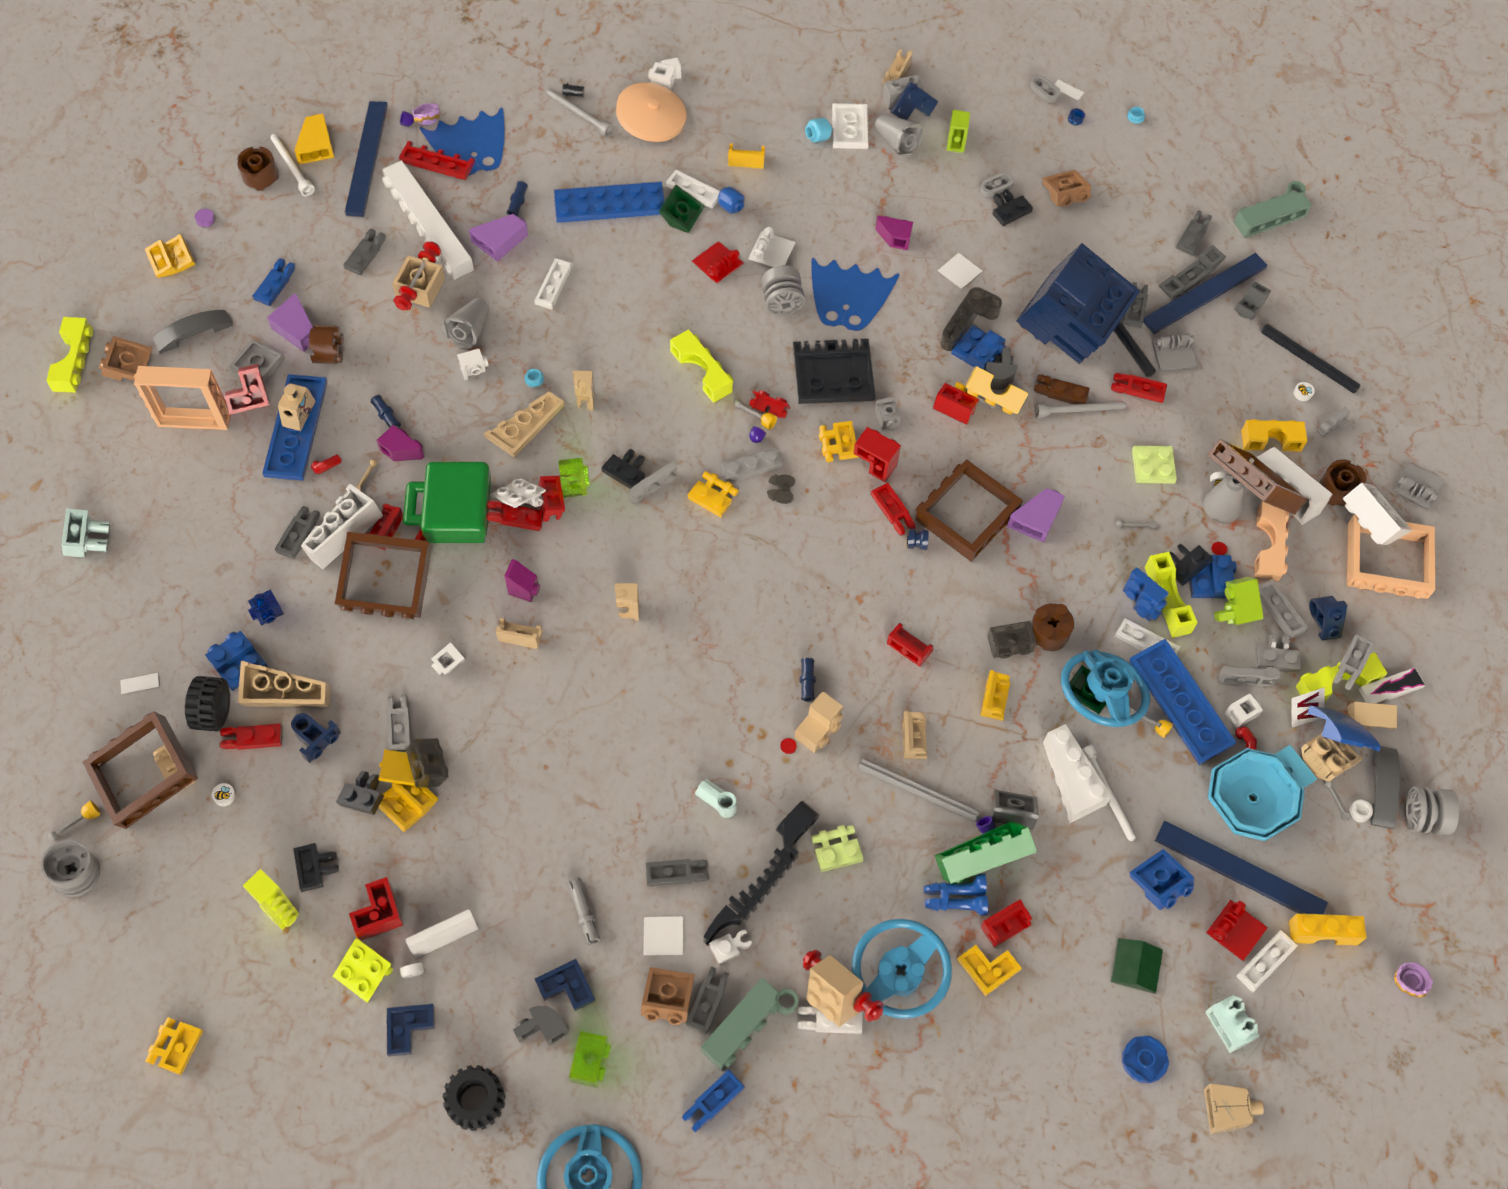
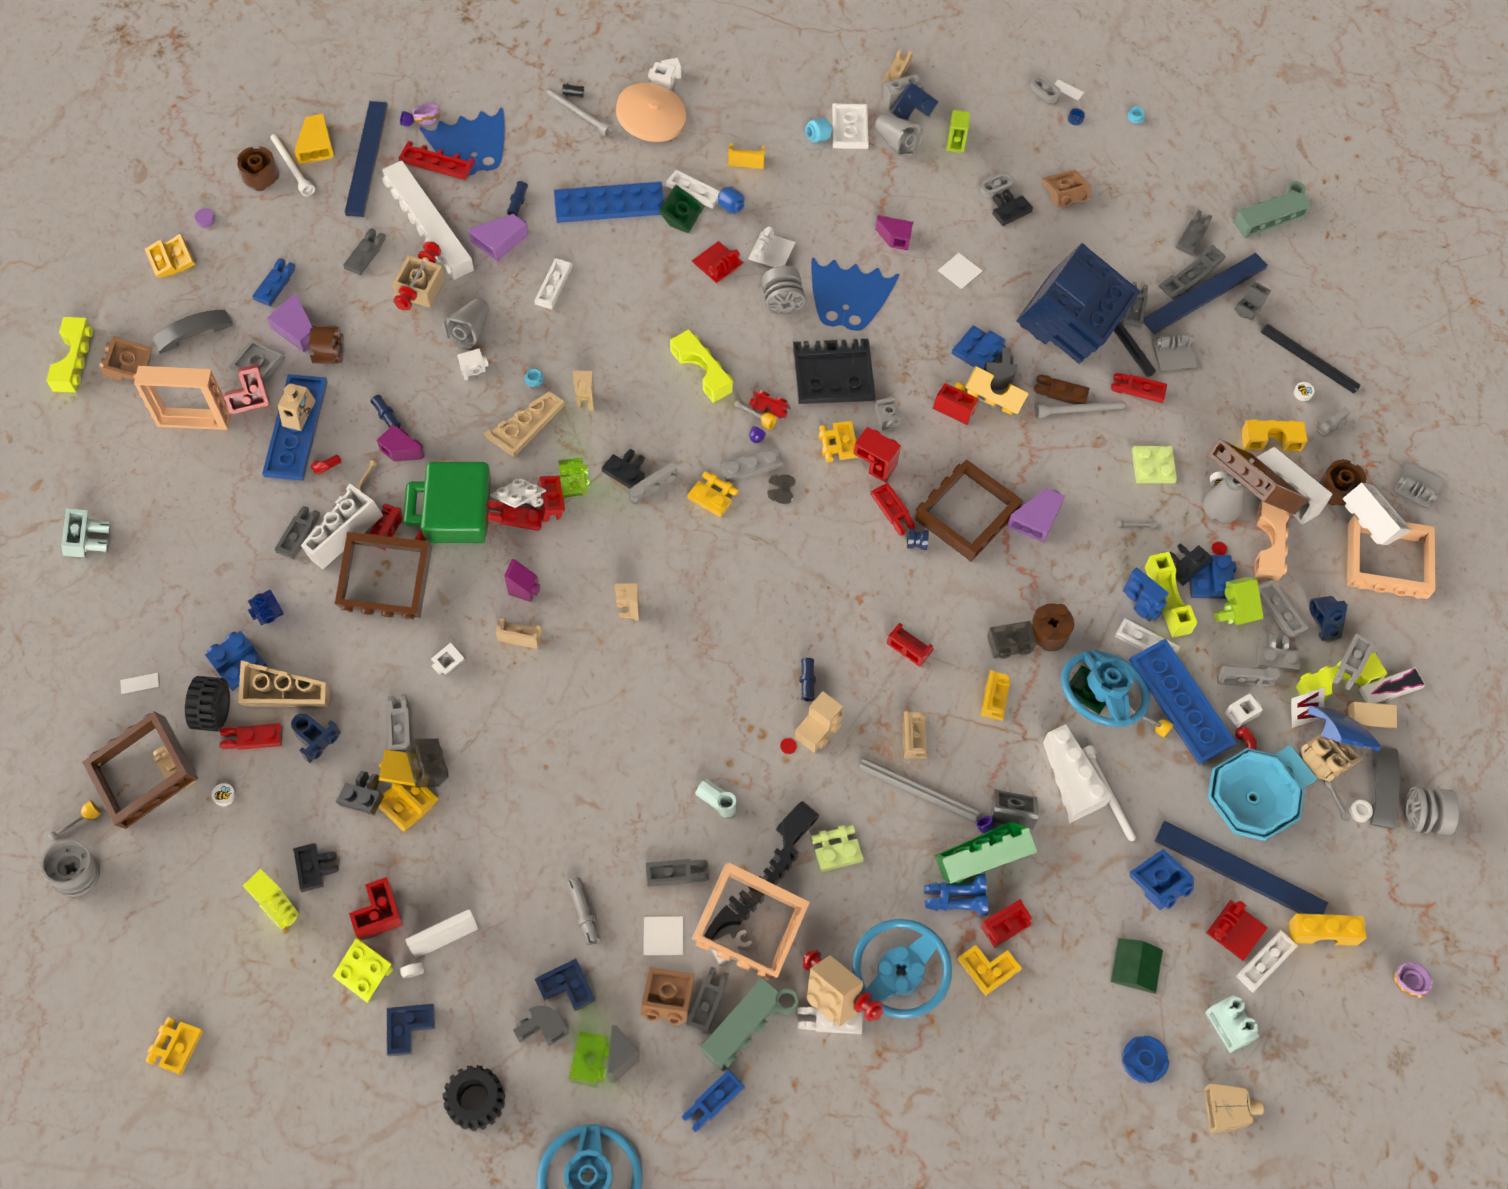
clear smoke beam [940,287,1002,351] -> none
none -> dark grey slope [607,1025,640,1083]
none -> light nougat window [692,863,810,980]

